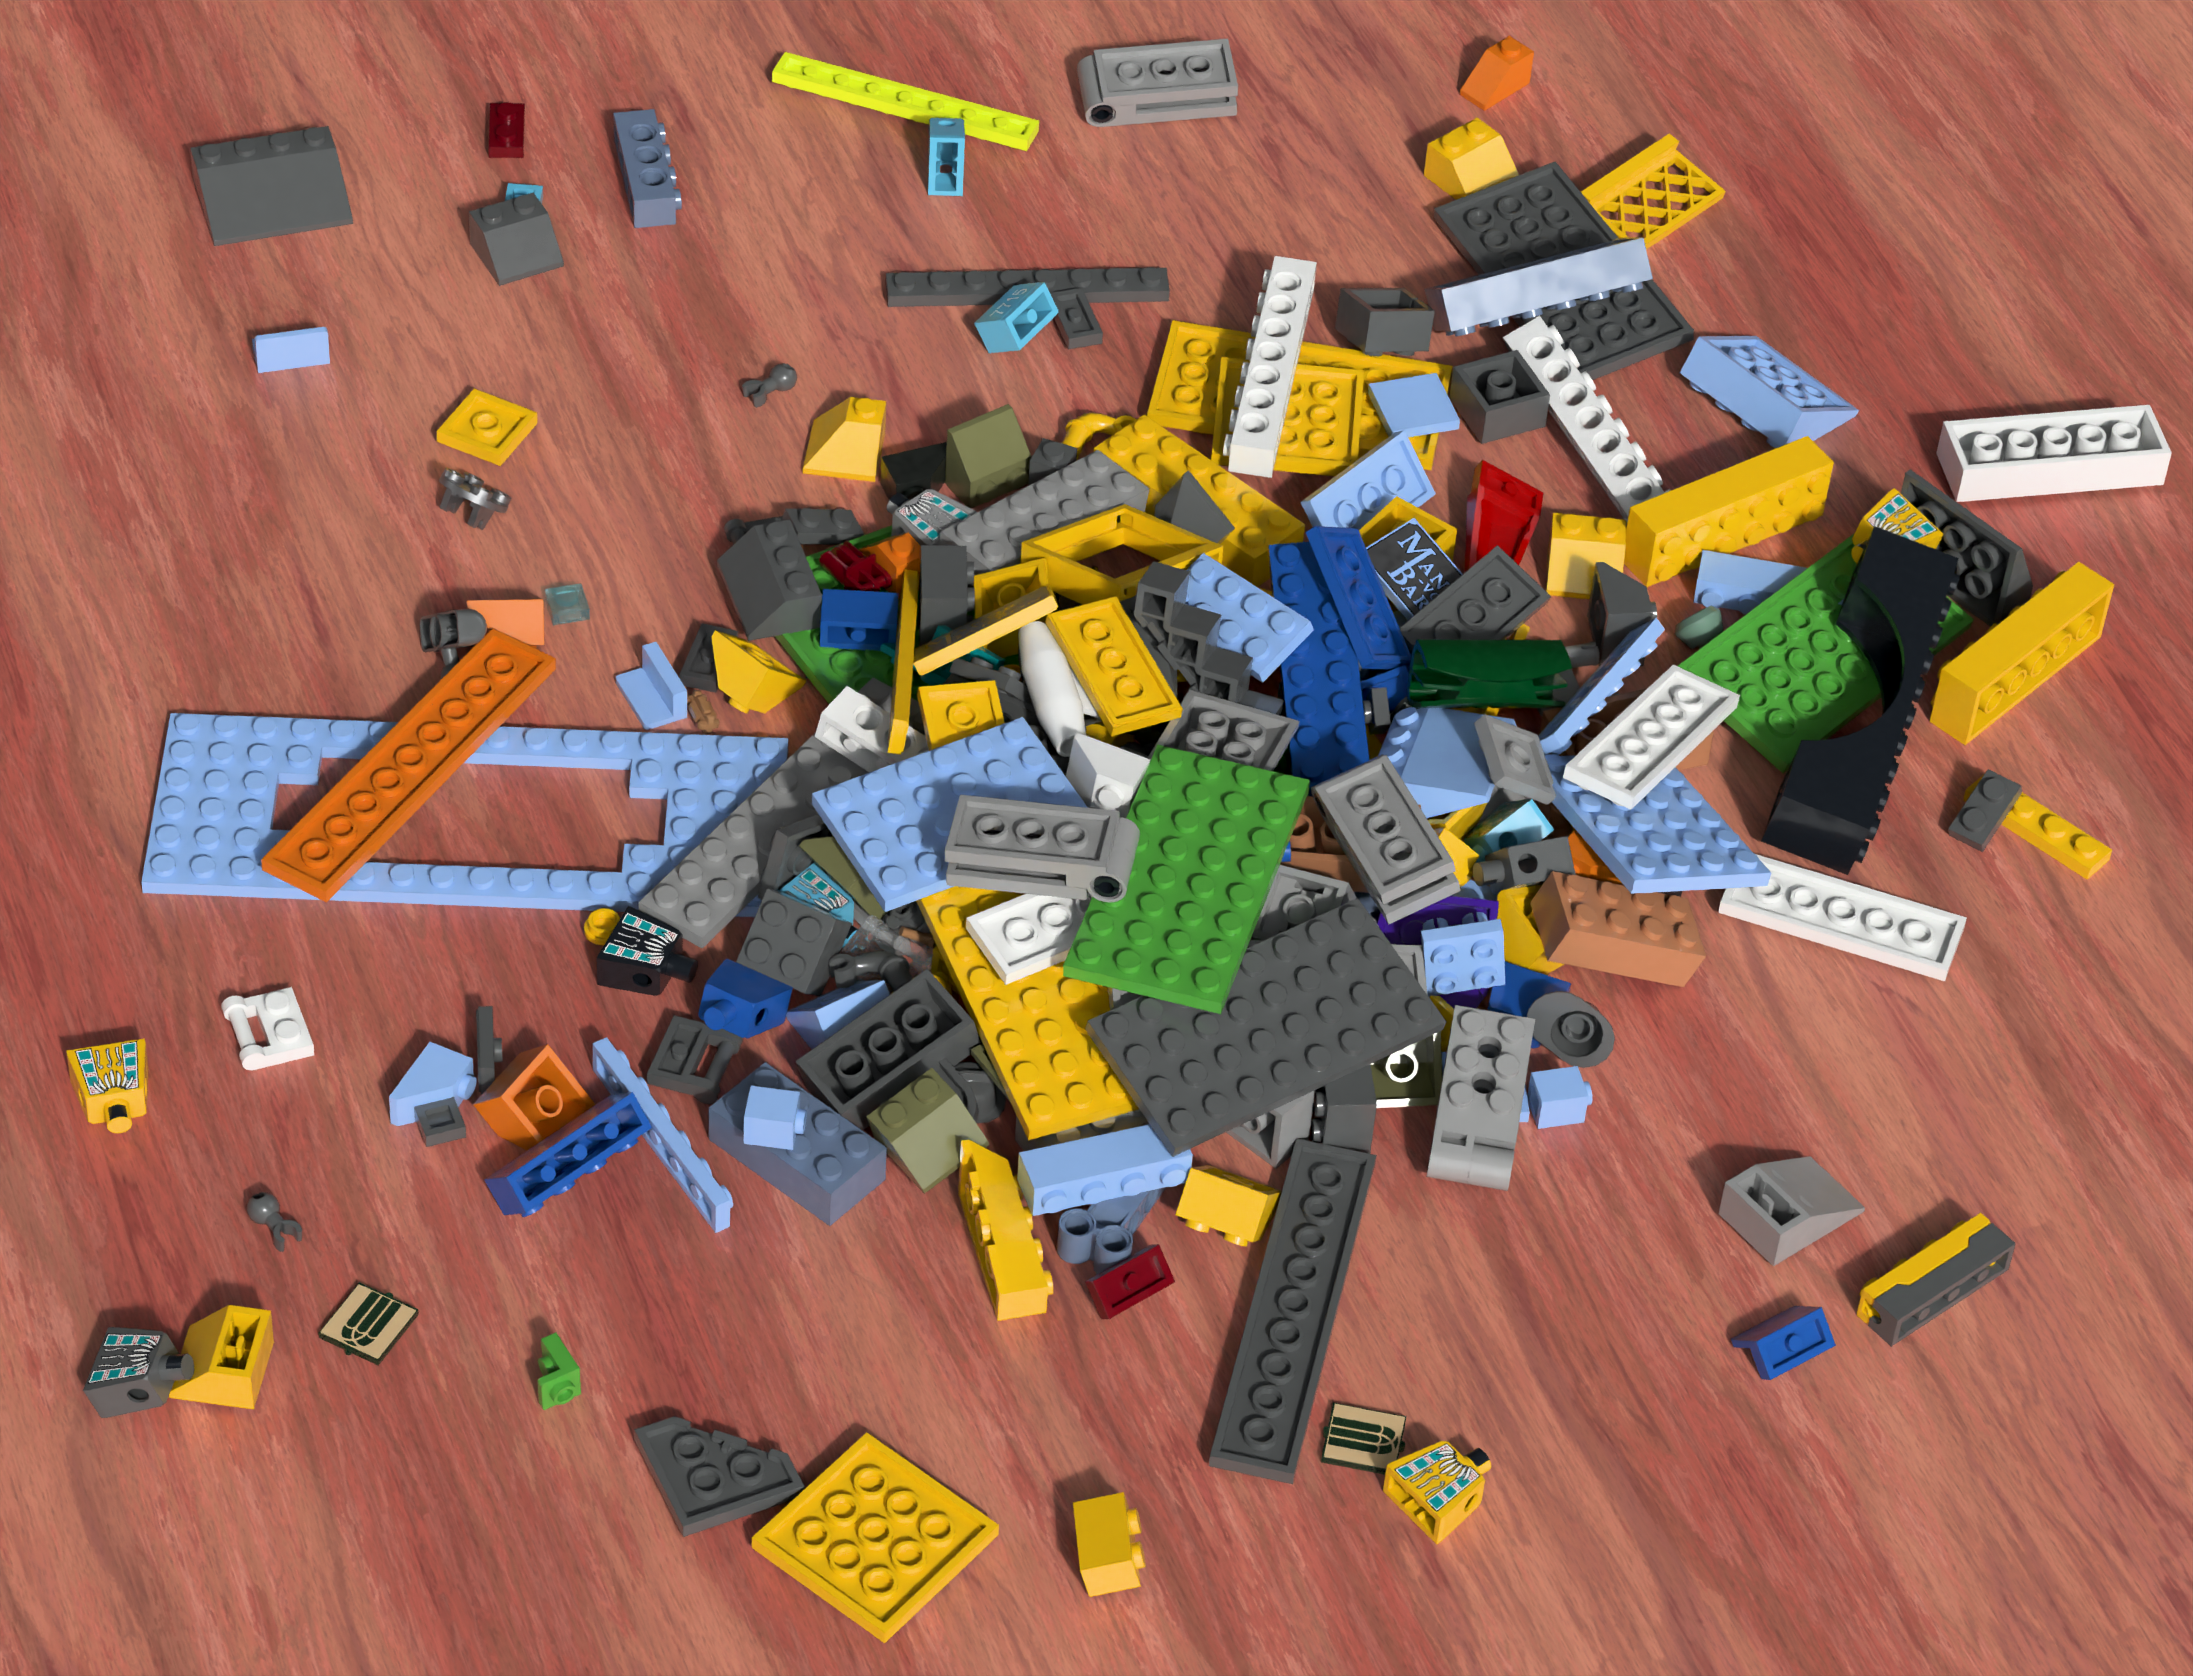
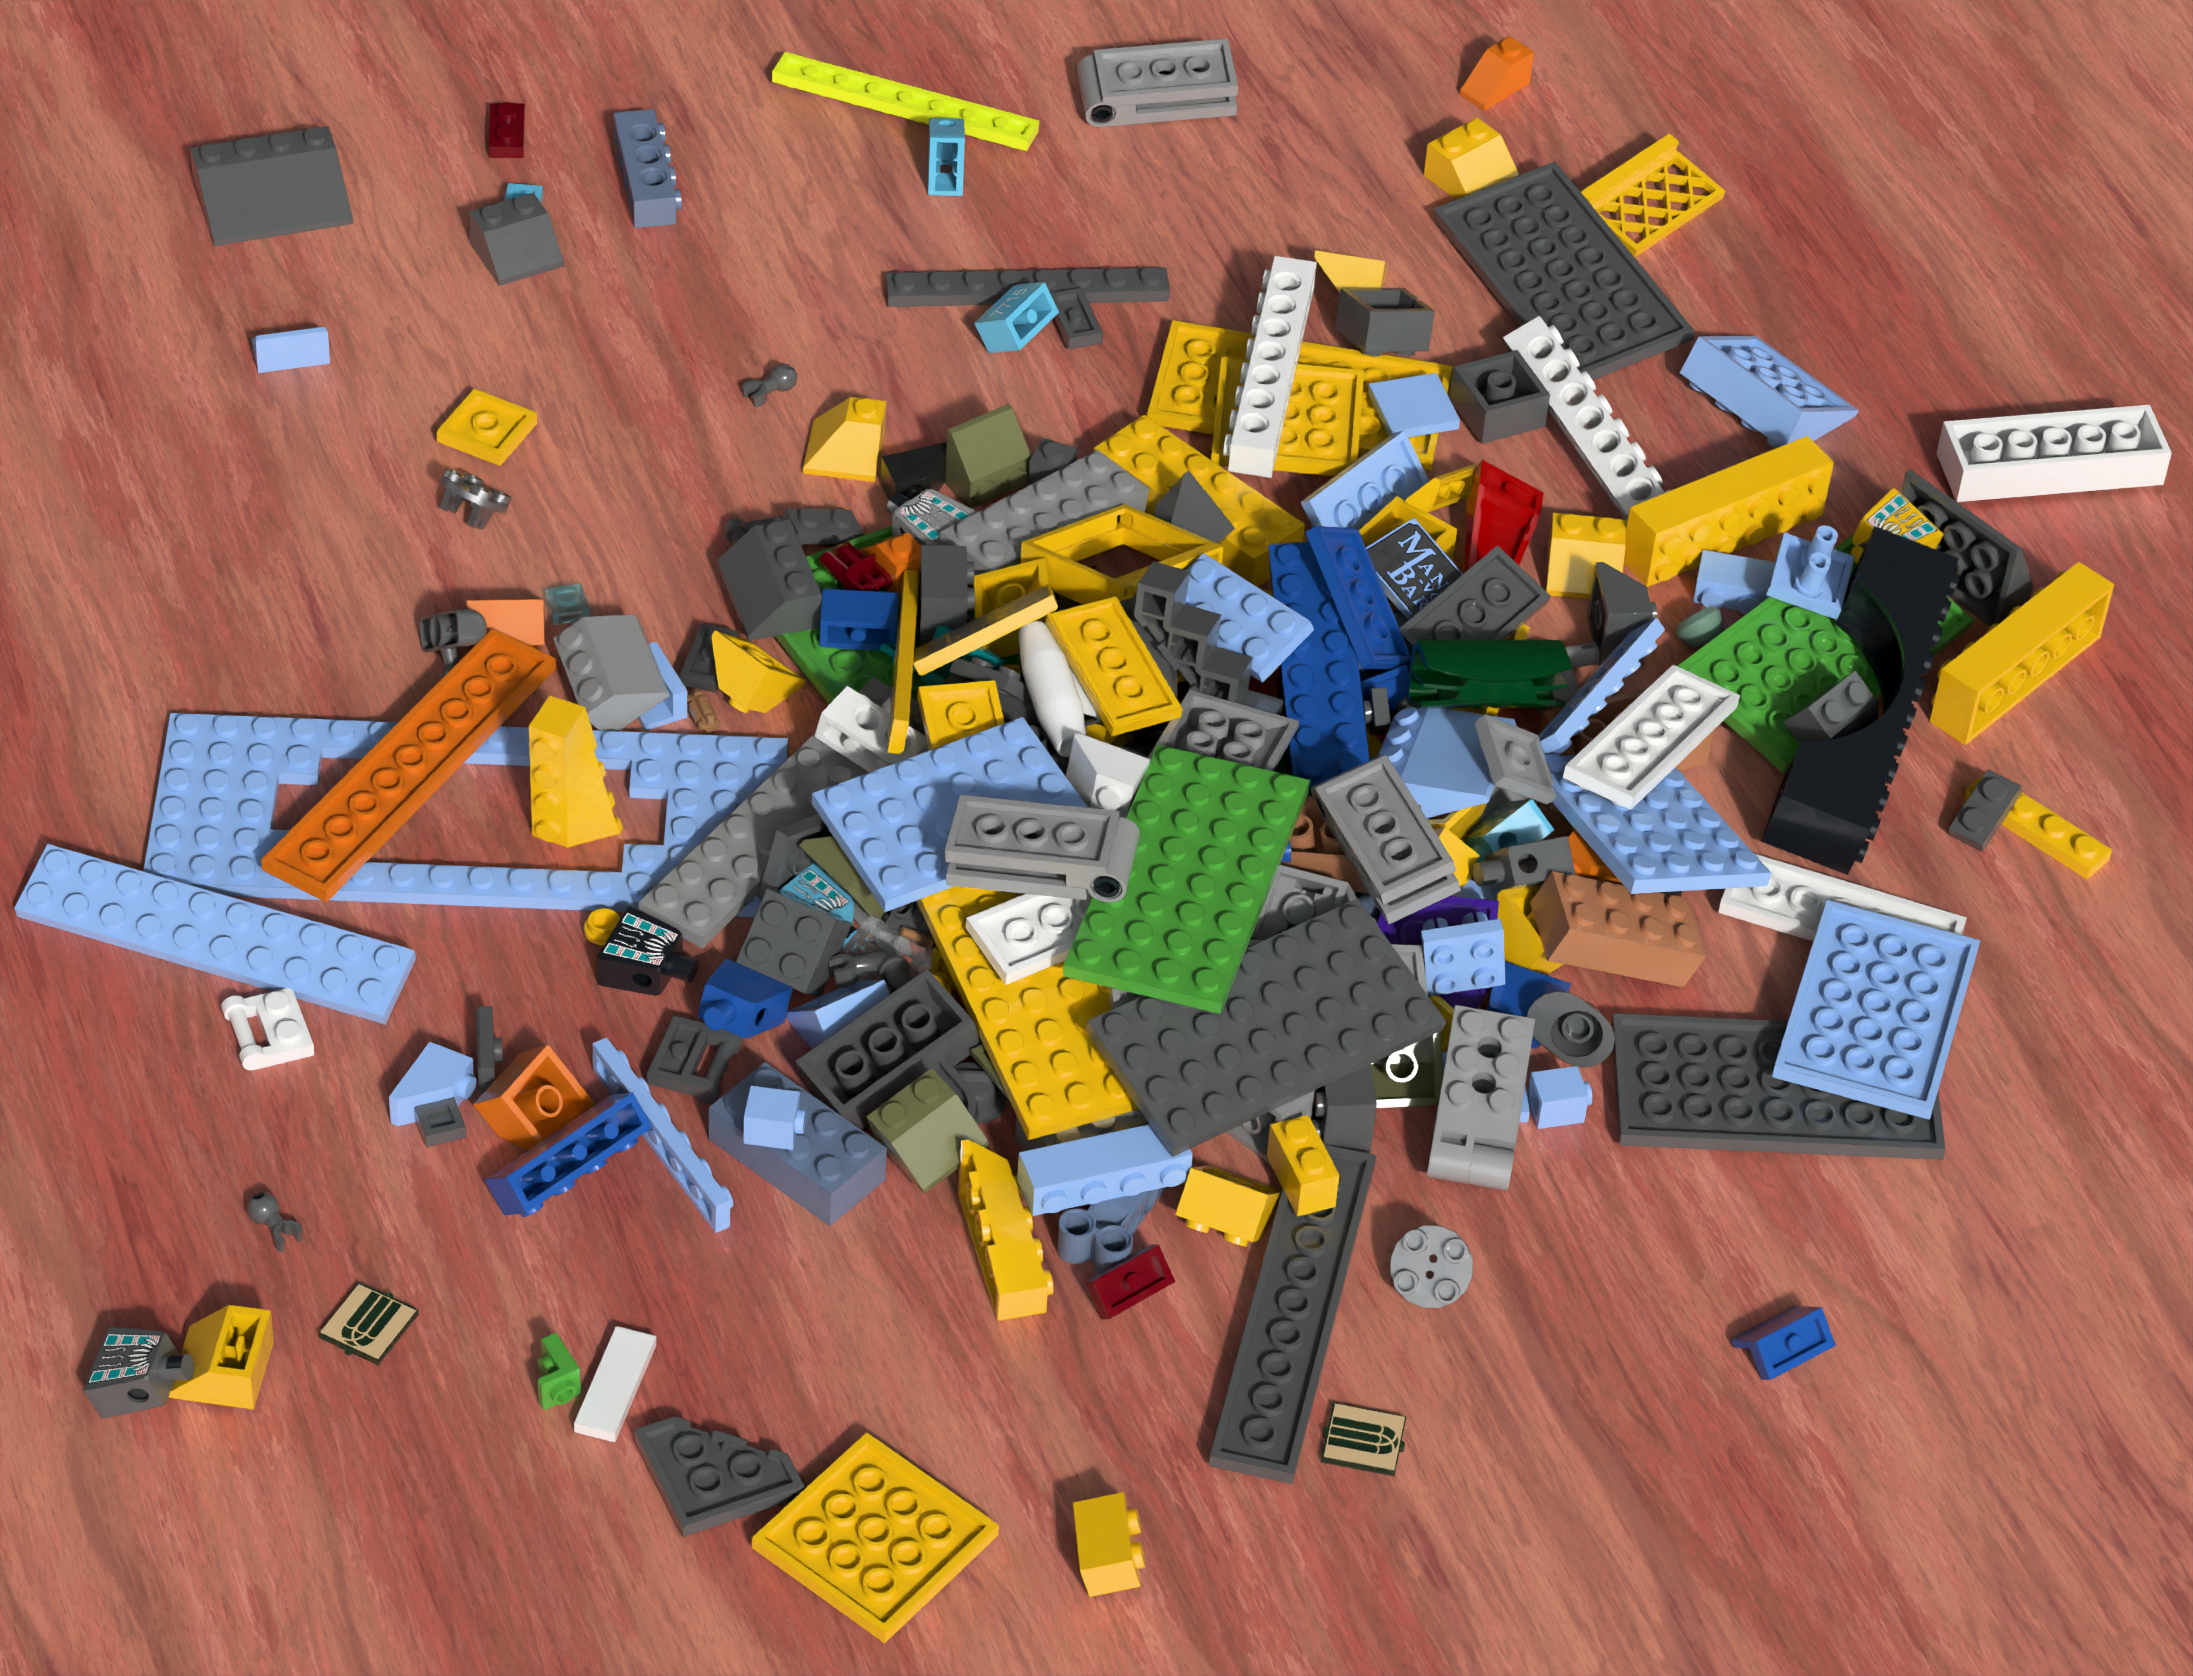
yellow torso [66,1038,149,1133] -> none
yellow piece [1062,412,1136,461] -> none
yellow torso [1383,1441,1491,1545] -> none
brick [1424,237,1653,336] -> none
light grey slope [1719,1156,1865,1266] -> none
dark grey piece [1856,1213,2016,1347] -> none
none -> light blue plate [14,844,416,1025]
none -> yellow wedge [529,695,623,848]
none -> light grey slope [553,614,670,731]
none -> white tile [574,1326,656,1442]
none -> yellow brick [1267,1115,1340,1217]
none -> yellow slope [1314,250,1387,294]
none -> flat silver plate [1390,1225,1473,1308]
none -> yellow slope [1405,464,1477,513]
none -> dark grey plate [1611,1013,1945,1160]
none -> light blue plate [1766,525,1855,620]
none -> light blue plate [1772,900,1980,1120]
none -> dark grey slope [1784,670,1878,744]

